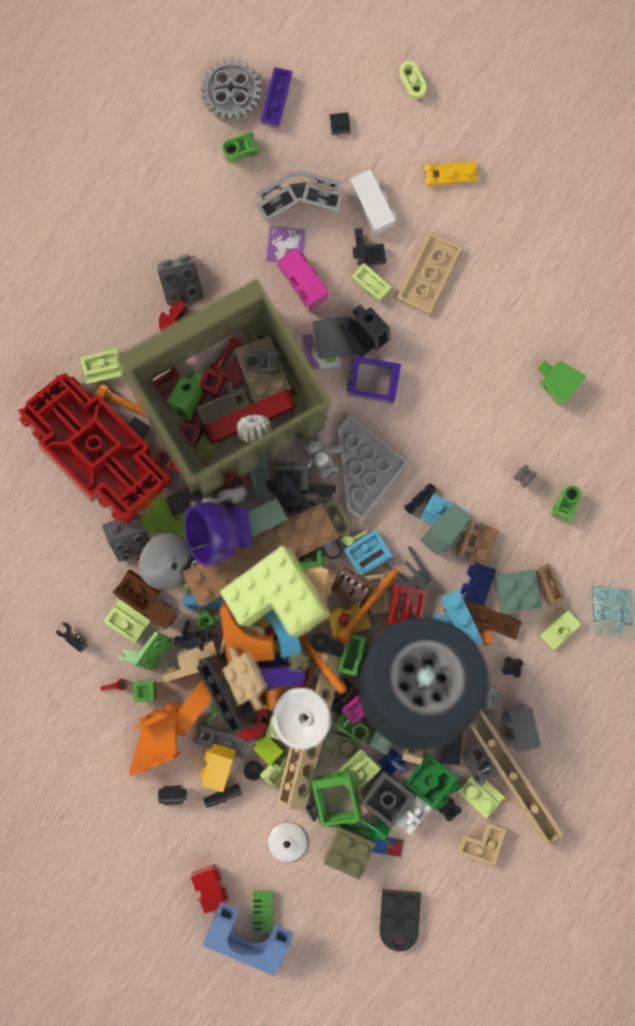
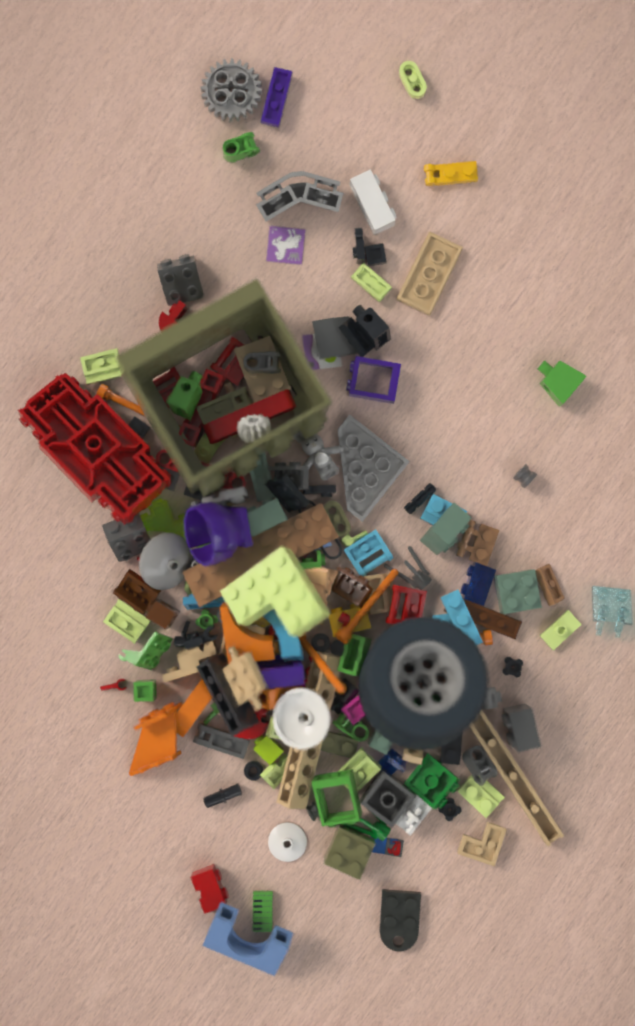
black plate [56,622,89,653] -> none
black brick [158,785,187,806] -> none
black plate [165,490,191,516] -> none
yellow brick [200,743,236,792] -> none
dark pink wedge [277,248,329,312] -> none
olive plate [289,653,309,671] -> none
black plate [329,112,351,135] -> none
light aqua plate [417,666,434,687] -> none
bright green piece [551,486,582,523] -> none

